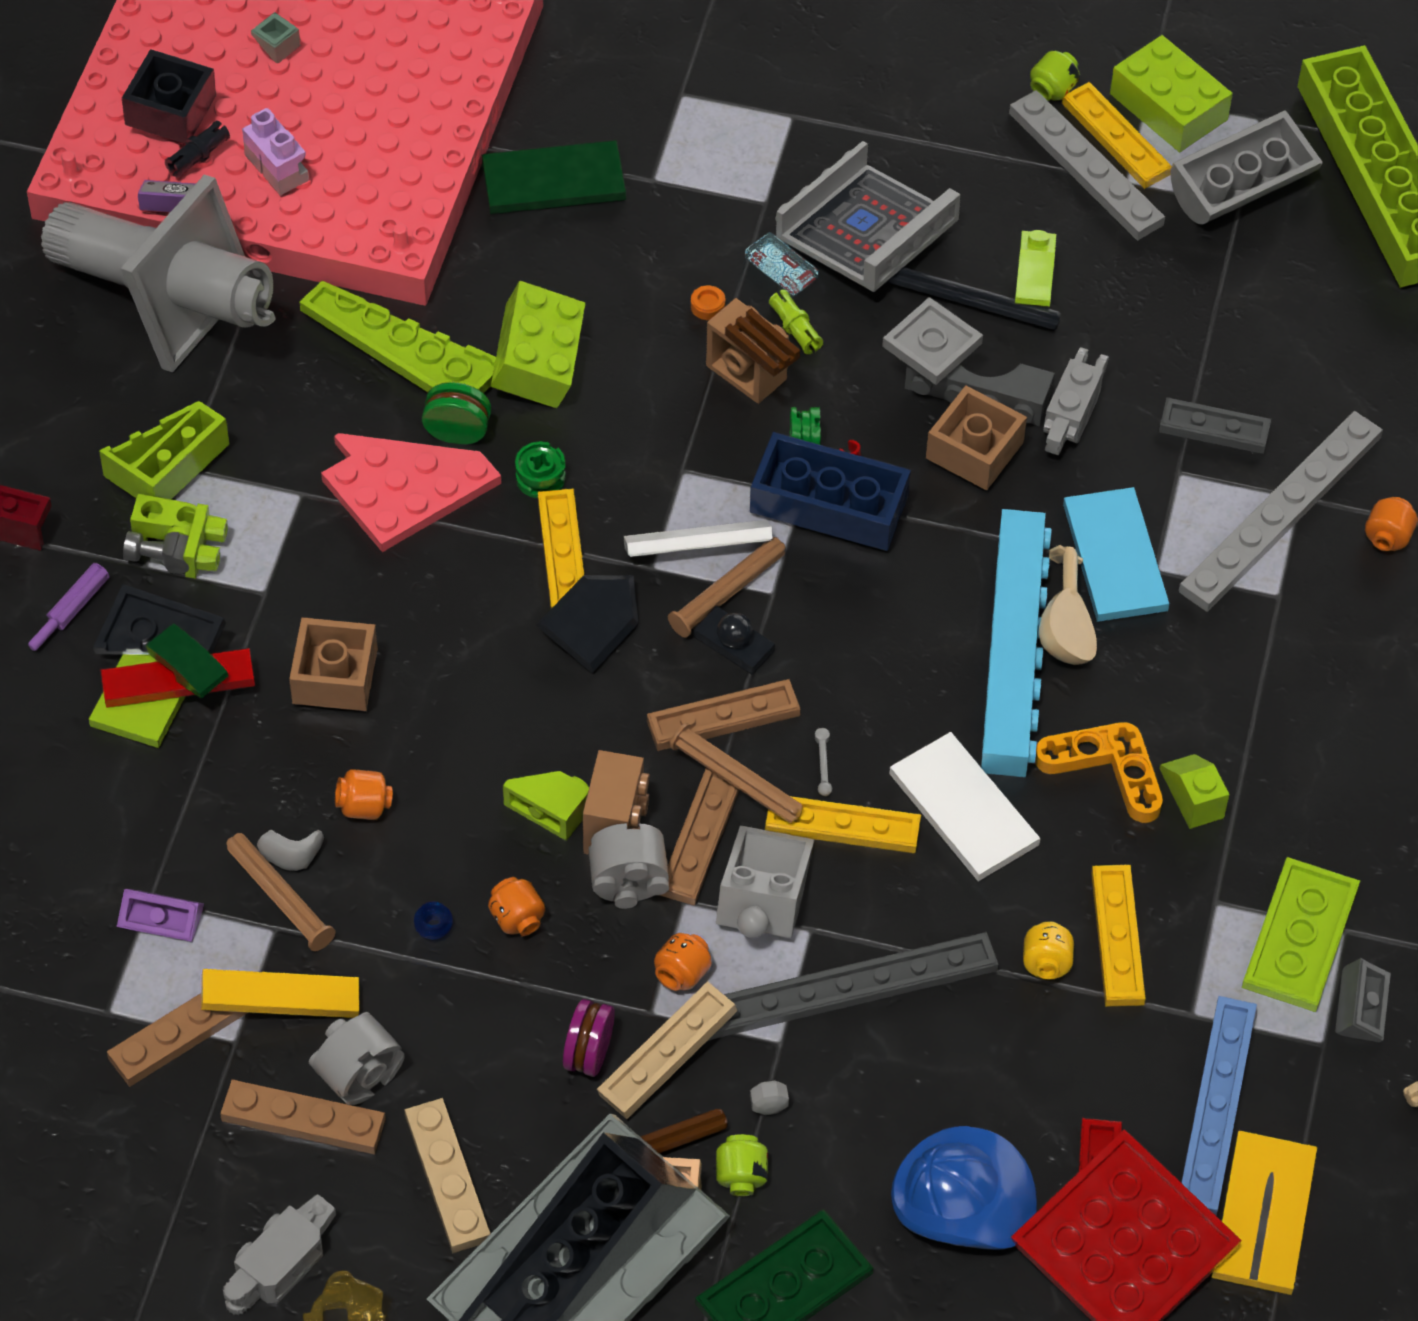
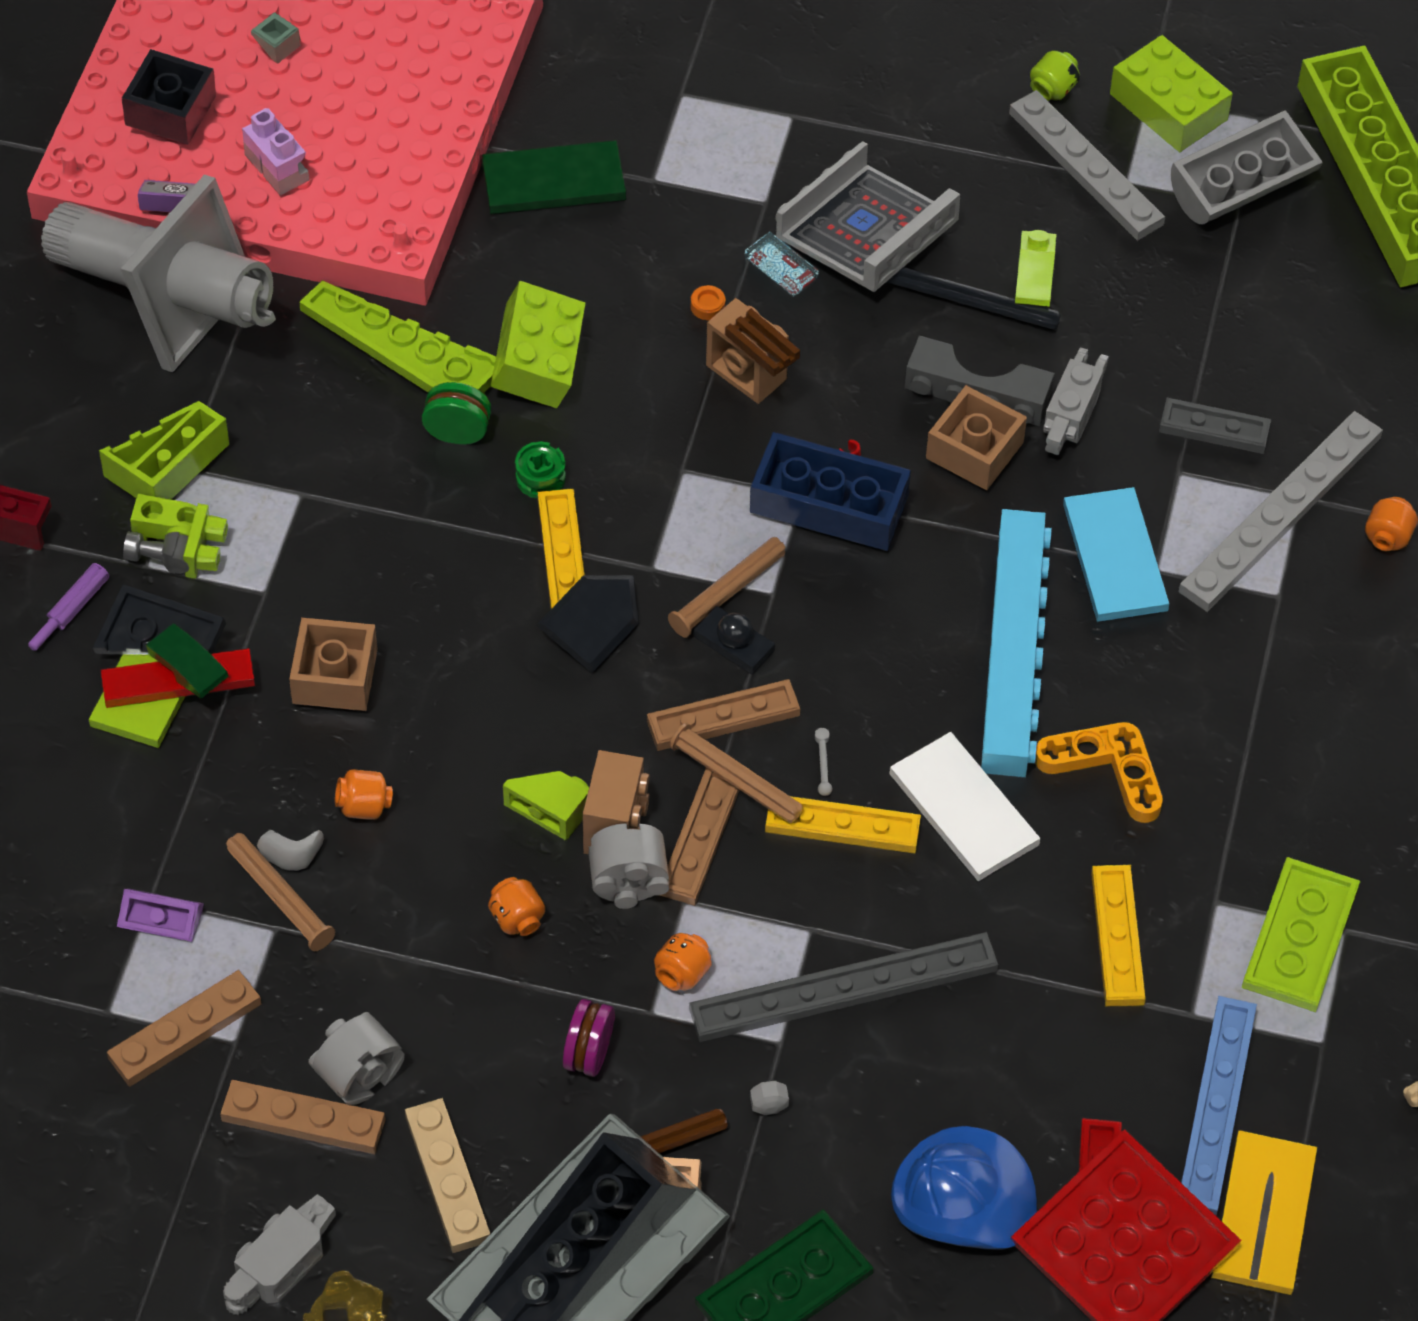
black pin [165,120,230,178] -> none
yellow tile [201,969,359,1018] -> none
coral wing [321,433,501,552] -> none
clear blue plate [414,901,453,939] -> none
tan plate [597,981,737,1119] -> none
white tile [624,520,773,557] -> none
light grey slope [716,826,815,938] -> none
lime head [716,1134,768,1196] -> none
lime pin [769,290,823,354] -> none
green wheel [790,407,821,445] -> none
light grey plate [882,297,983,385] -> none
yellow head [1023,922,1074,980] -> none
tan piece [1039,545,1097,665] -> none
yellow tile [1062,82,1172,189] -> none
lime slope [1159,754,1230,829] -> none
dark grey slope [1335,958,1391,1042] -> none

